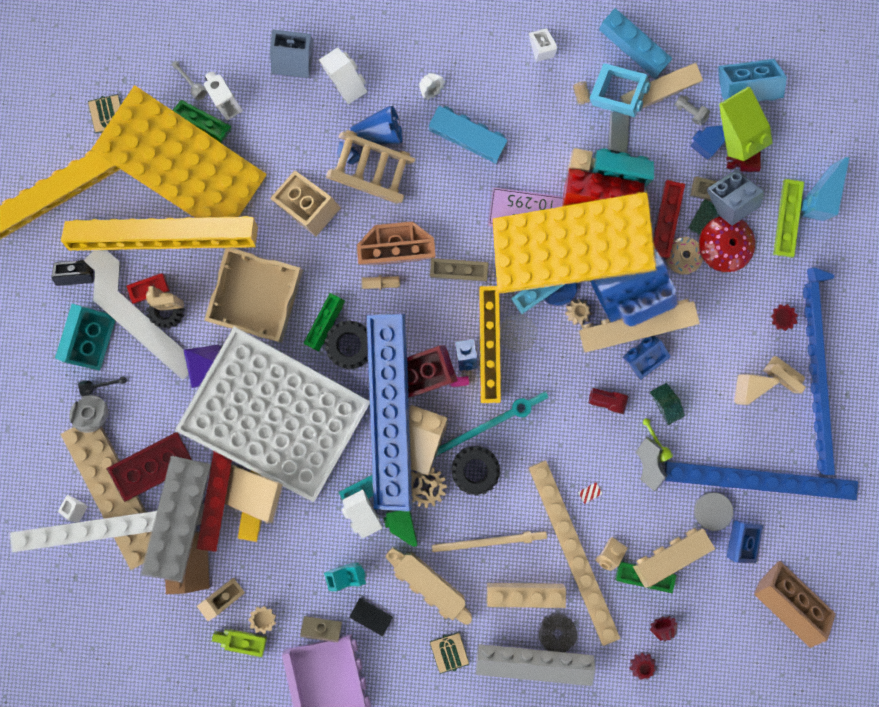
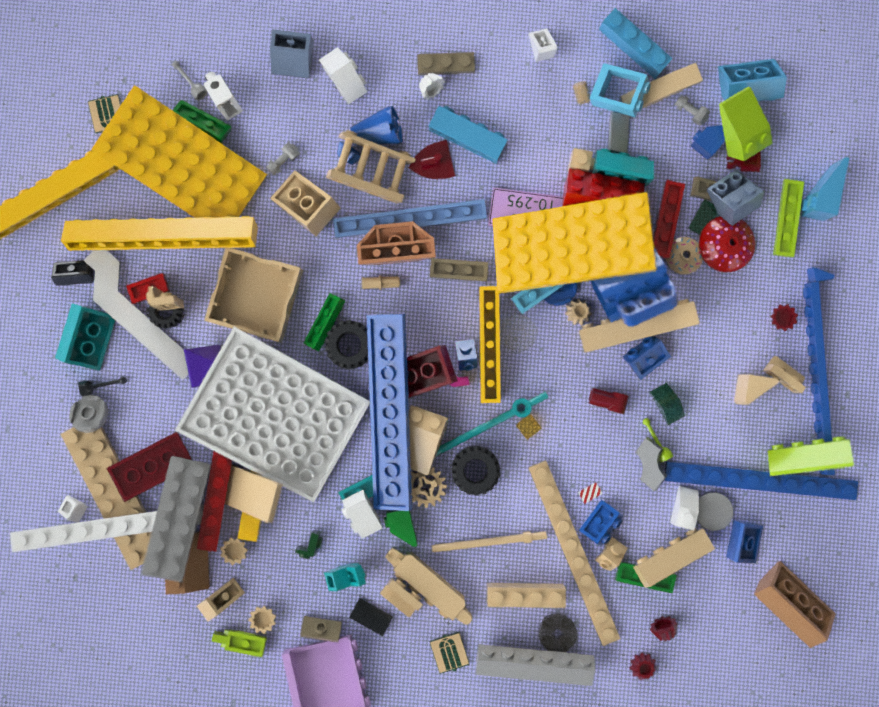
none -> tan piece [220,537,248,565]
none -> light grey bar [266,142,300,175]
none -> dark green bracket [295,530,323,559]
none -> medium blue plate [333,199,487,238]
none -> tan bracket [380,578,423,617]
none -> dark red shield [409,140,455,180]
none -> dark tan plate [417,52,475,75]
none -> clear yellow tile [515,413,542,440]
none -> blue bracket [579,499,623,546]
none -> white slope [670,486,699,530]
none -> lime slope [767,436,854,476]

